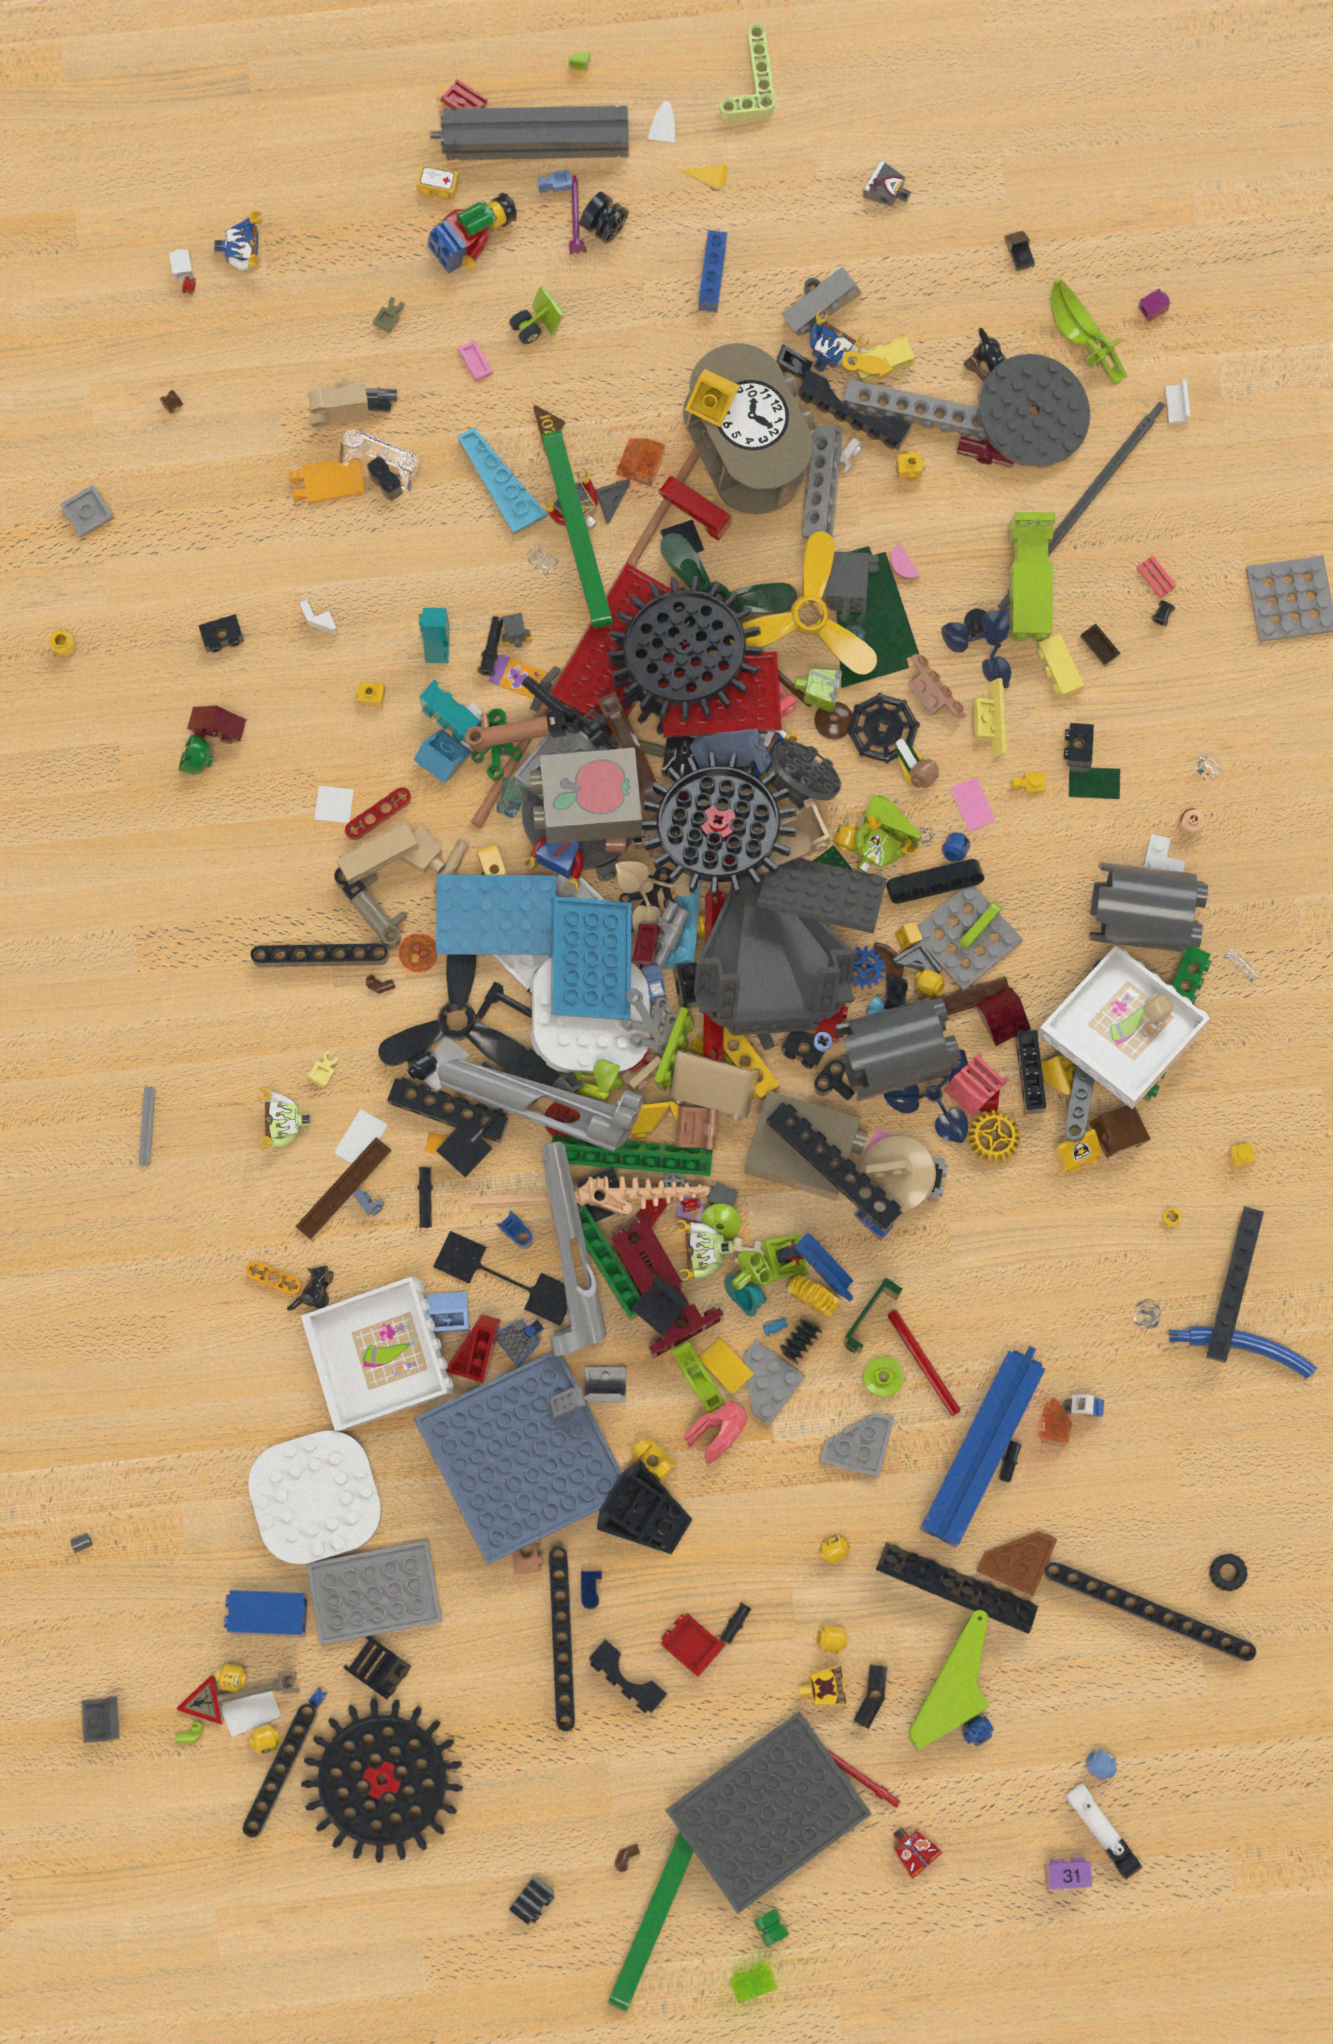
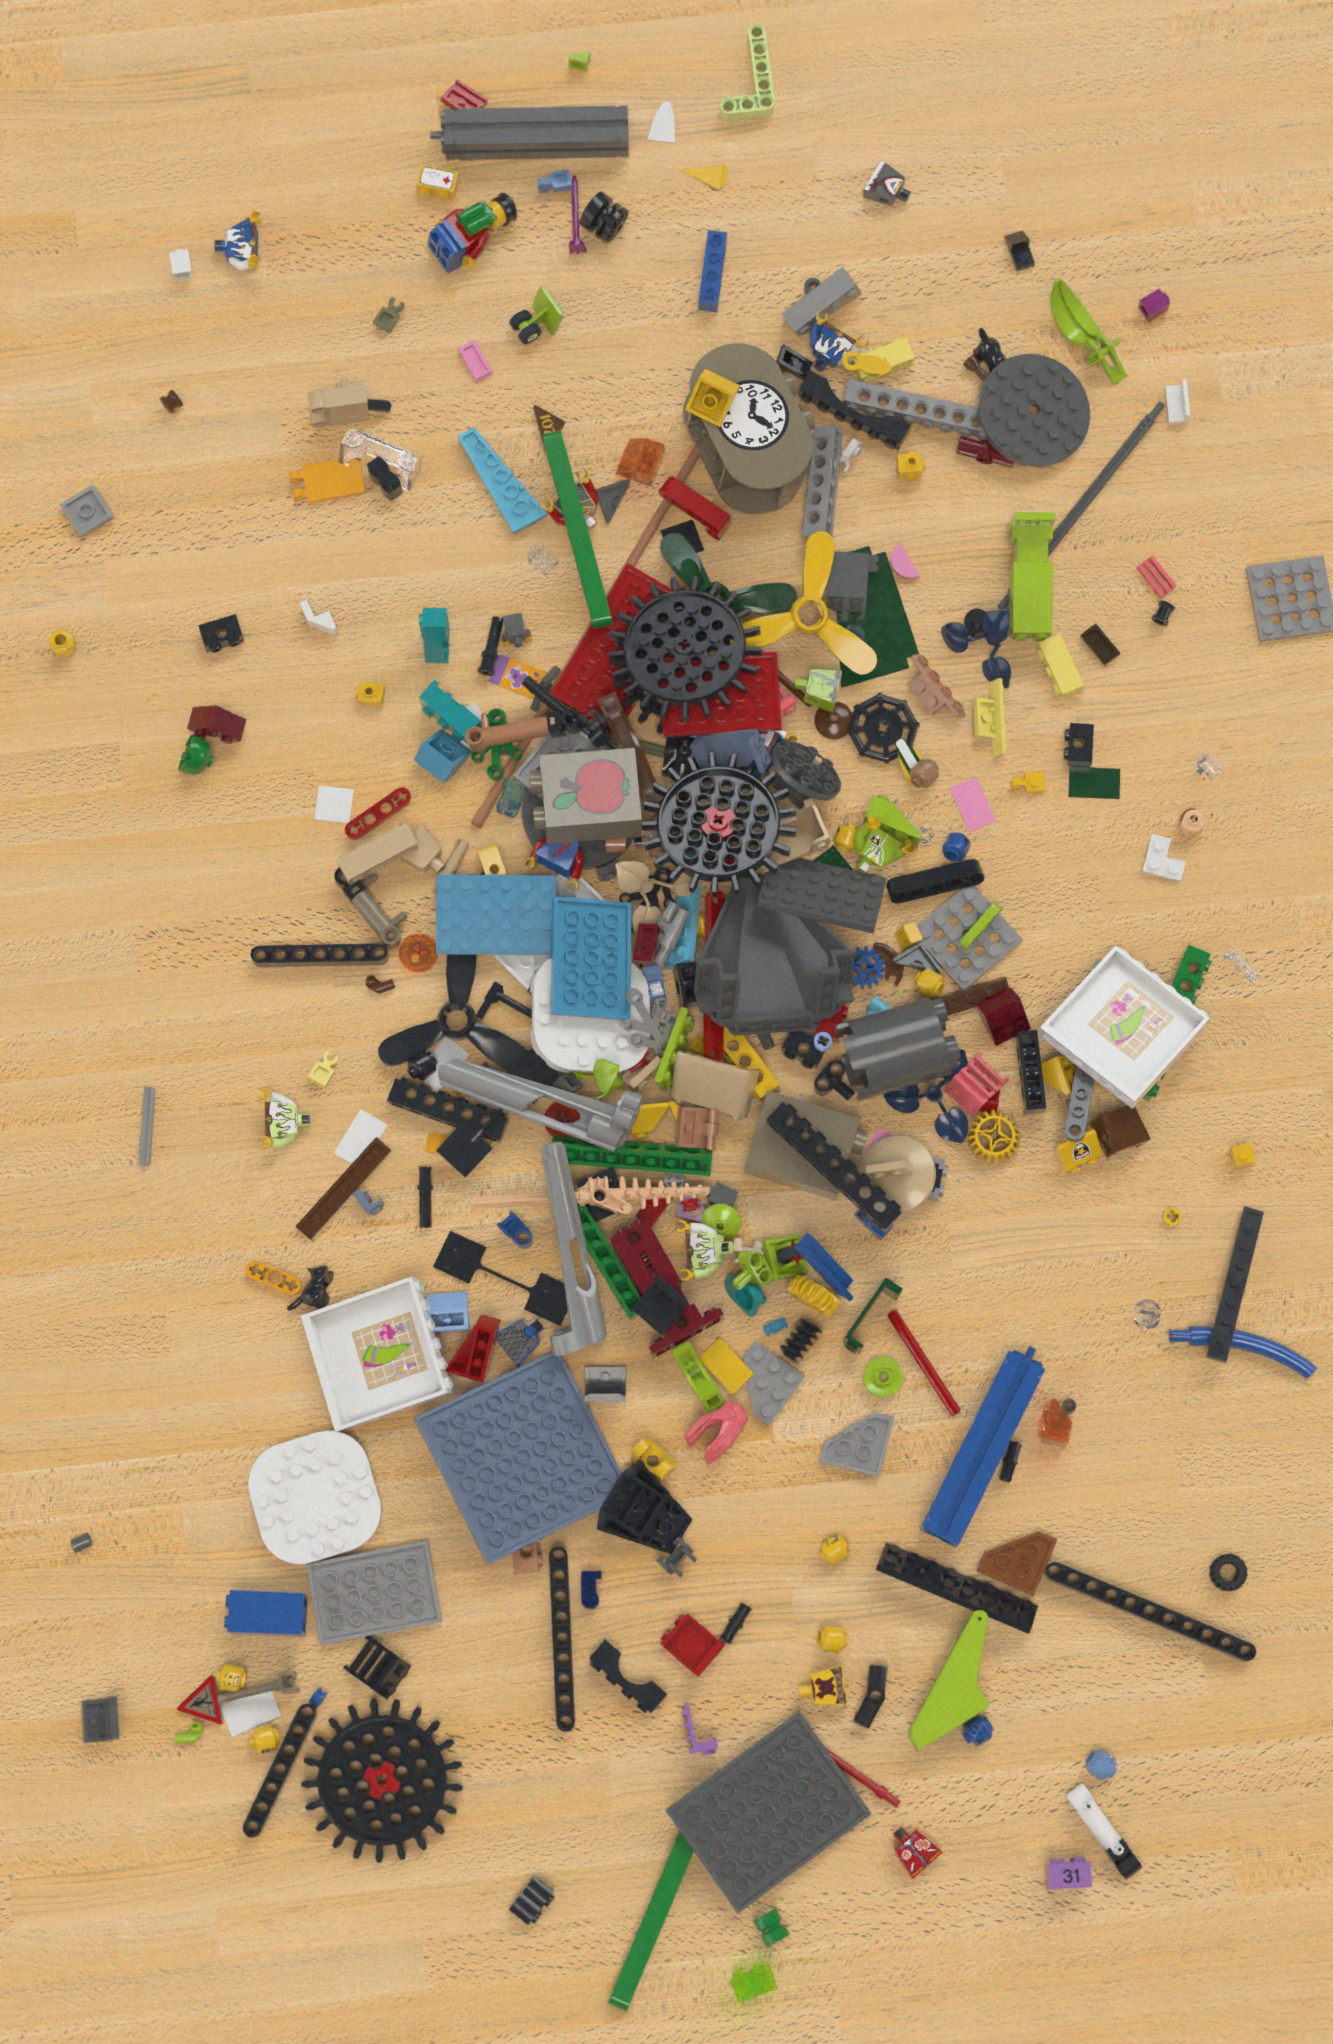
red bush [182,276,196,295] -> none
dark grey axle [365,387,397,401] -> none
light grey plate [549,1386,586,1418] -> none
neon yellow axle [578,1081,609,1100] -> none
reddish brown arm [615,1844,640,1872] -> none
black hips [884,974,908,1009] -> none
white leg [1071,1395,1104,1417] -> none
dark grey brick [1089,862,1208,953] -> none
tan head [1143,992,1174,1023] -> none
none -> dark grey piece [656,1536,697,1578]
none -> medium lavender plate [682,1702,718,1756]

